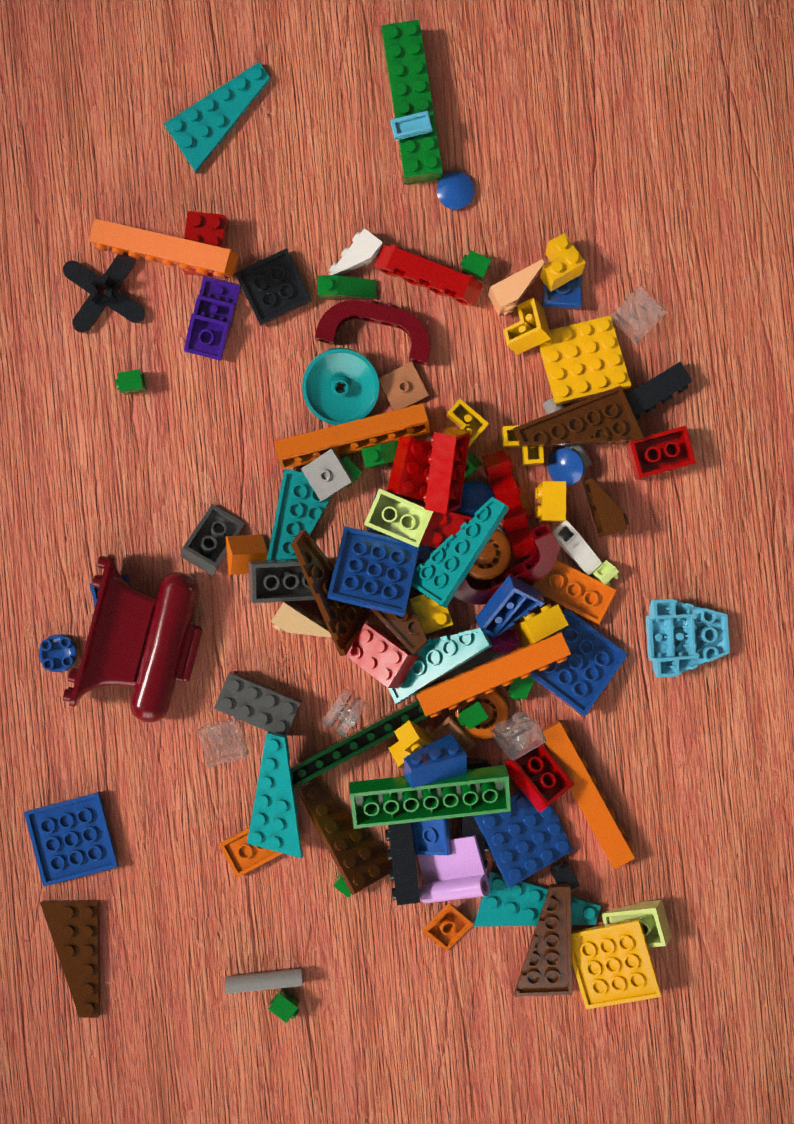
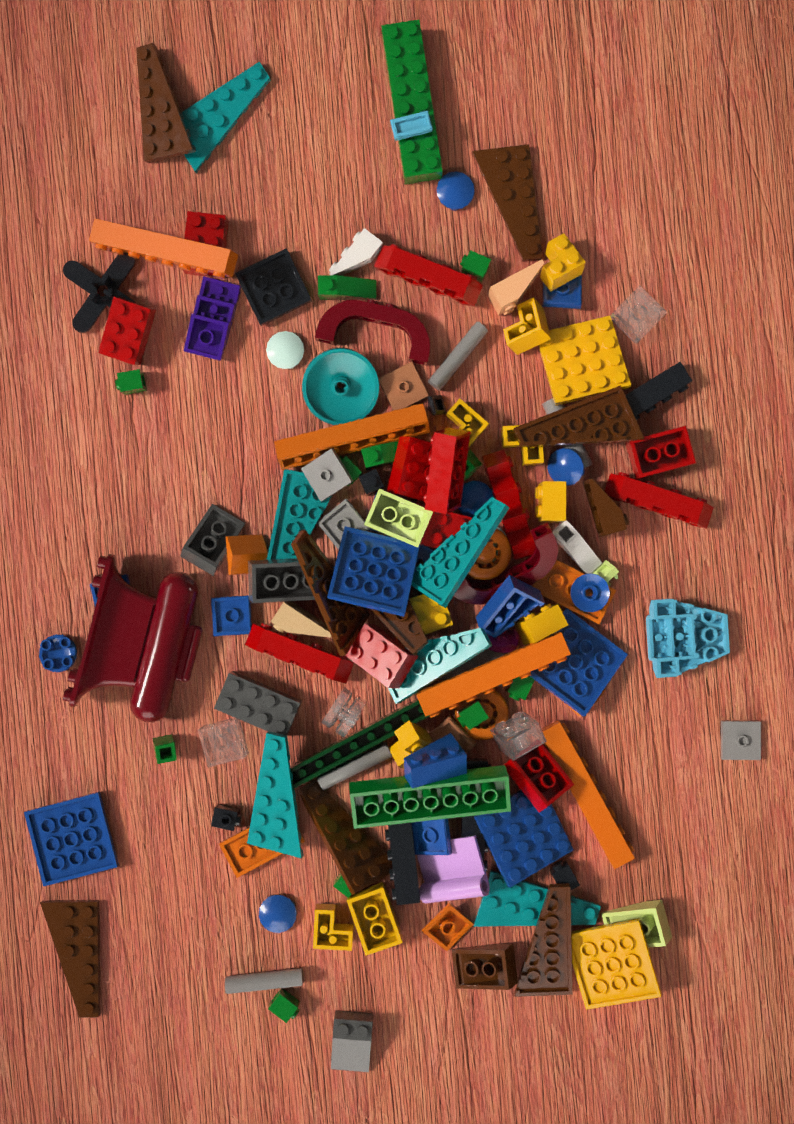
none -> red brick [98,297,156,365]
none -> reddish brown wing [136,43,196,163]
none -> green brick [152,734,177,764]
none -> blue plate [211,596,252,636]
none -> black brick [211,804,242,831]
none -> red brick [245,623,354,684]
none -> blue dish [259,895,297,933]
none -> light aqua dish [266,331,304,369]
none -> yellow brick [313,903,354,951]
none -> light grey plate [317,499,371,550]
none -> light grey brick [317,741,393,790]
none -> slope [331,1010,373,1072]
none -> yellow brick [347,882,403,956]
none -> black brick [359,469,384,496]
none -> light grey brick [428,321,488,391]
none -> black slope [428,395,446,415]
none -> reddish brown slope [452,944,518,990]
none -> reddish brown wing [472,144,542,262]
none -> blue dish [571,573,610,612]
none -> red brick [604,472,714,529]
none -> light grey plate [721,721,761,760]

